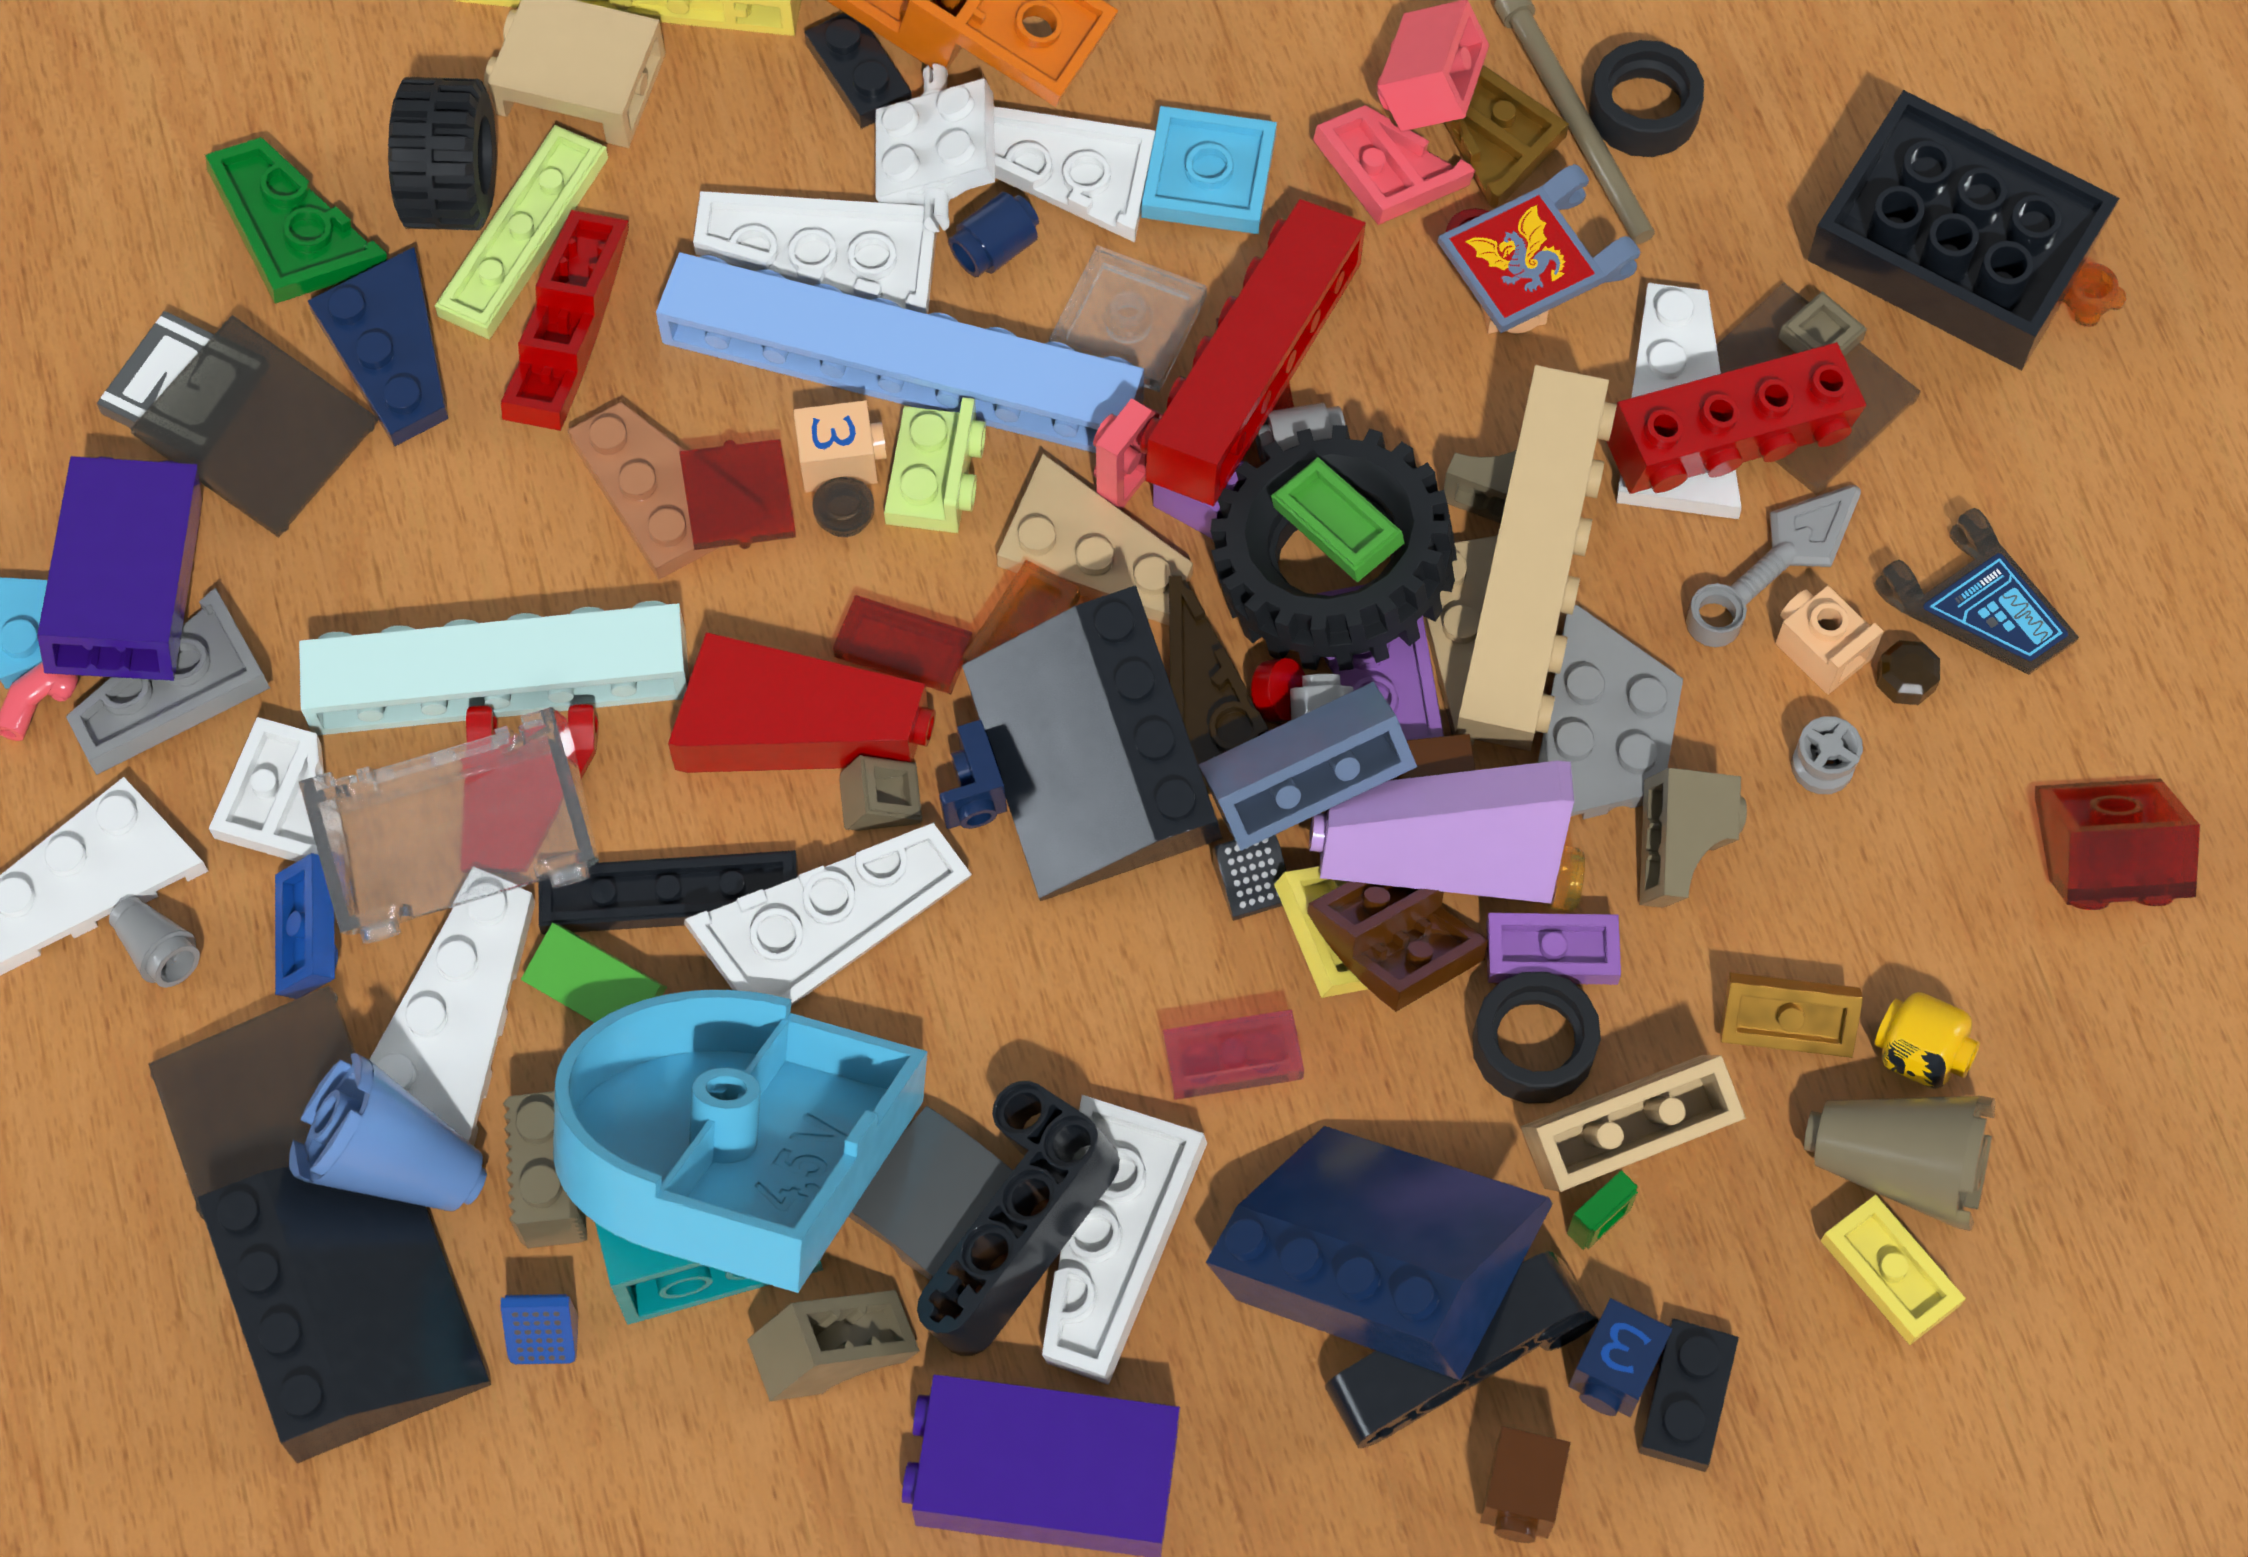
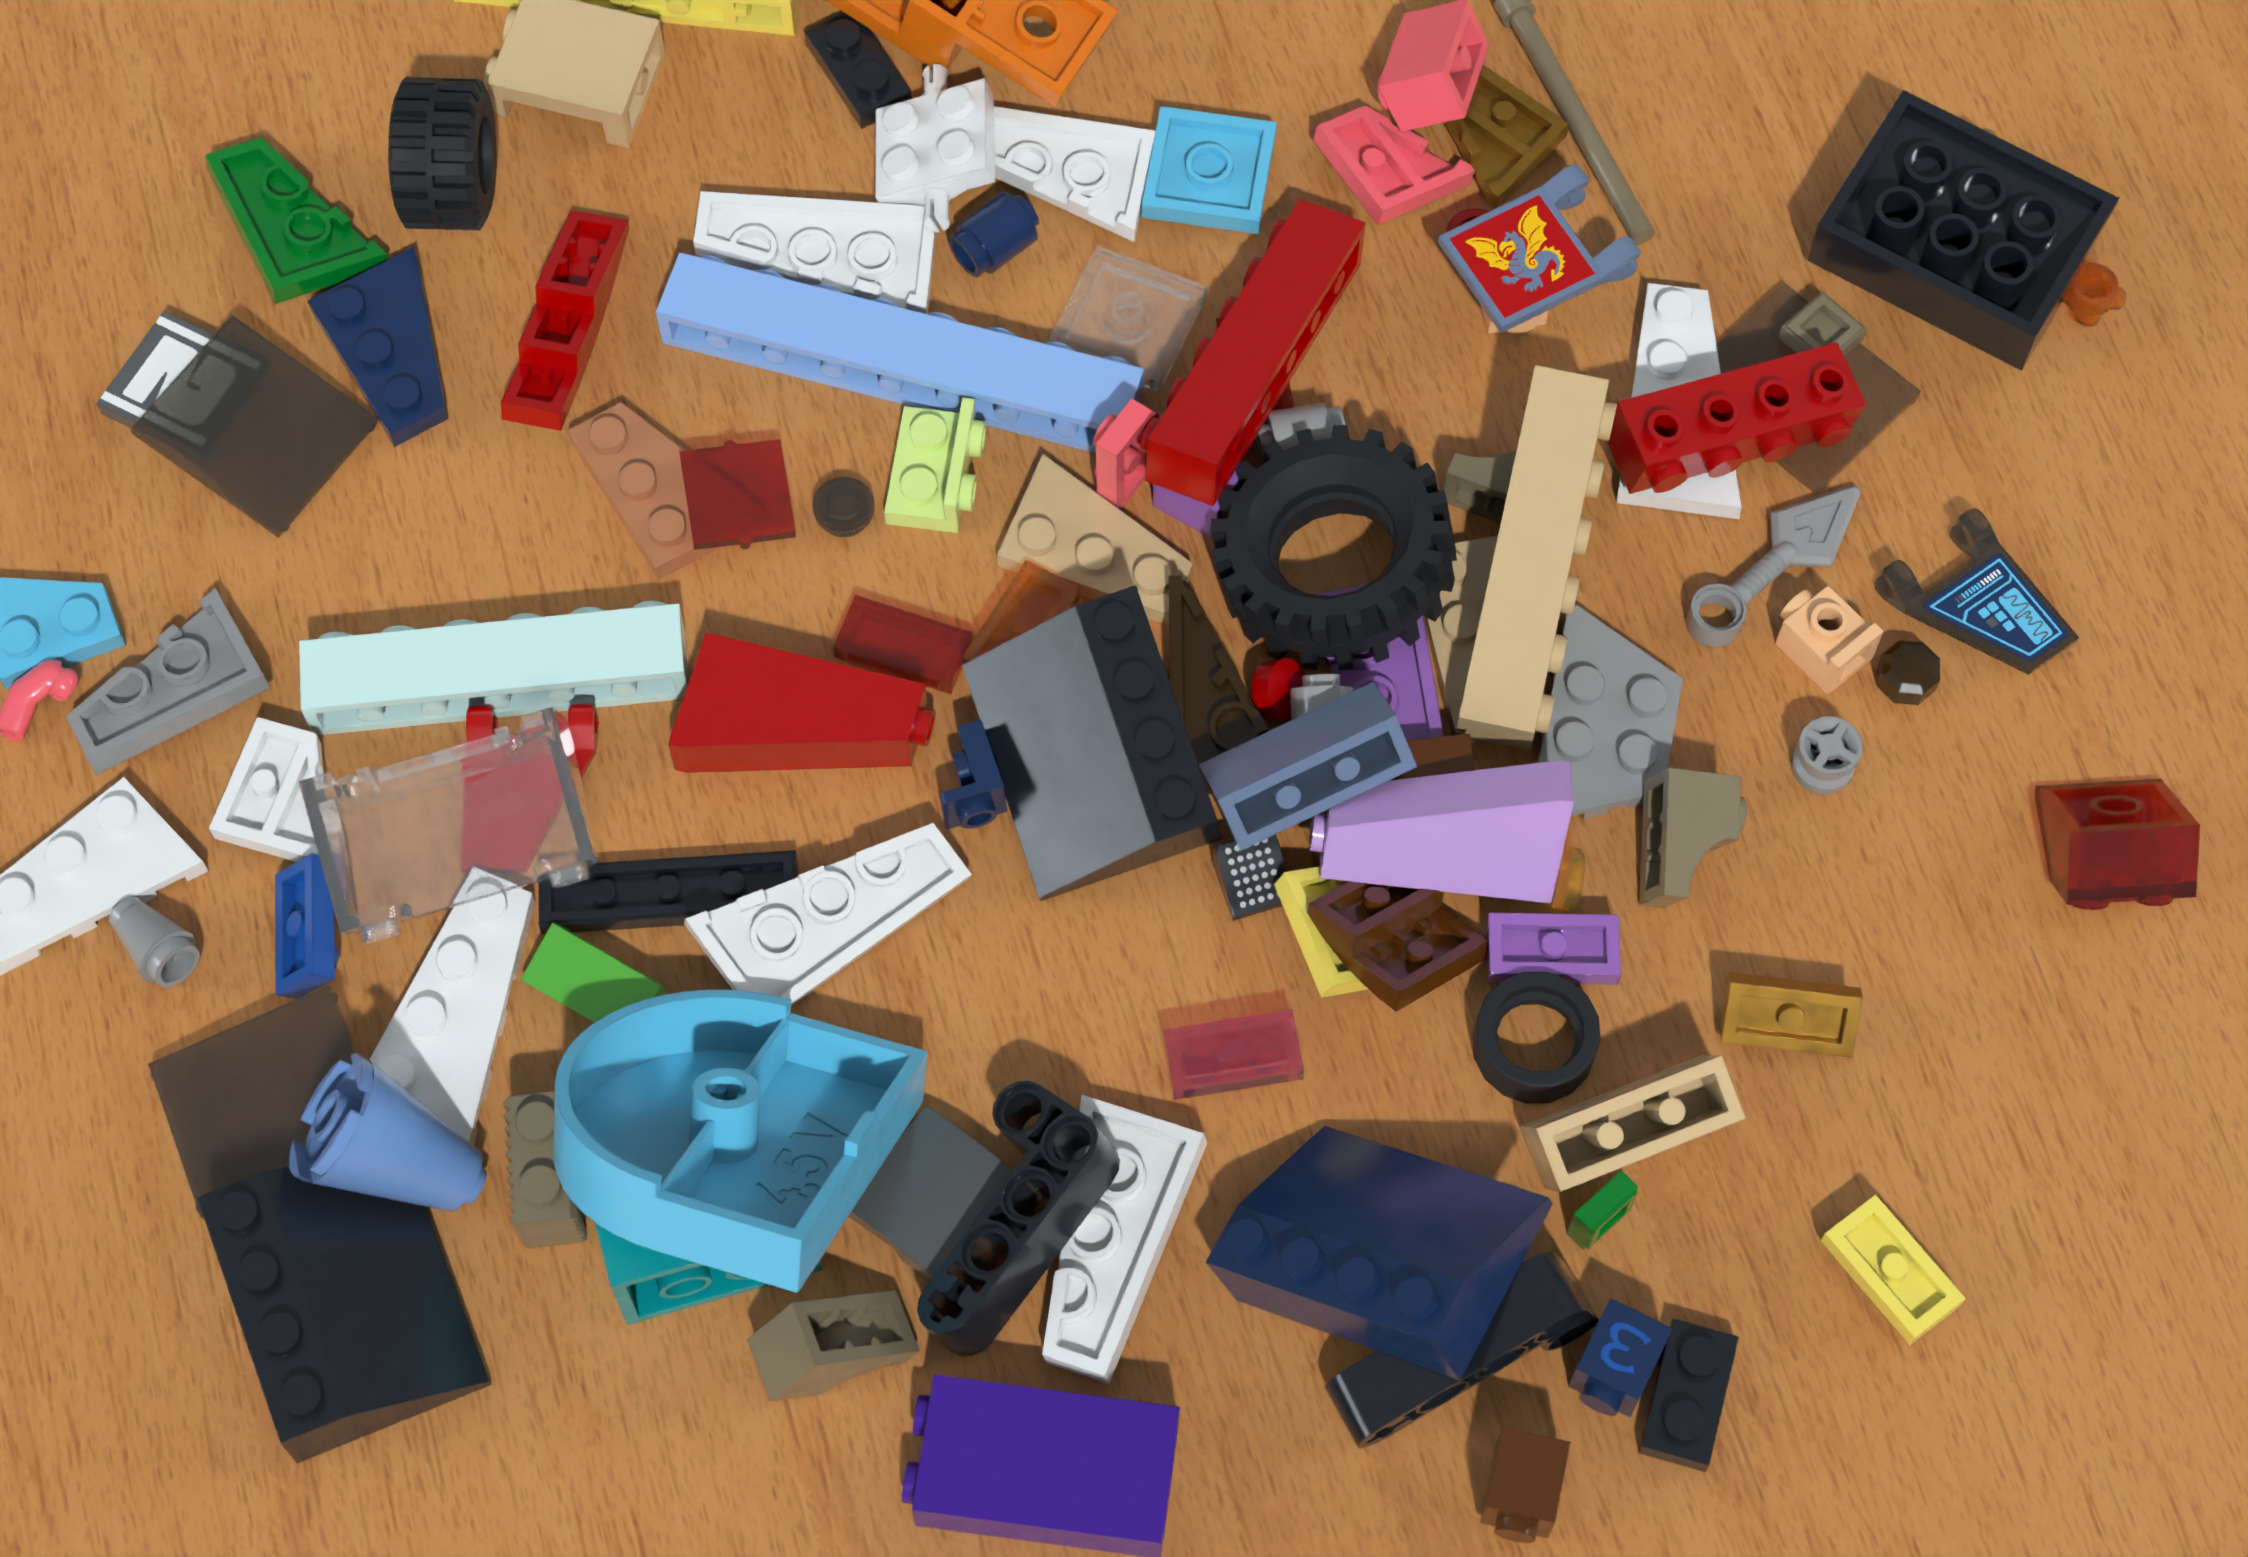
dark purple brick [37,456,202,681] -> none
yellowish green tile [435,125,608,340] -> none
blue slope [500,1294,578,1365] -> none
light nougat brick [793,400,887,493] -> none
dark tan slope [839,755,922,831] -> none
bright green tile [1271,457,1404,582] -> none
black tyre [1589,40,1704,157] -> none
dark tan cone [1804,1096,1995,1231] -> none
yellow head [1875,992,1980,1089] -> none

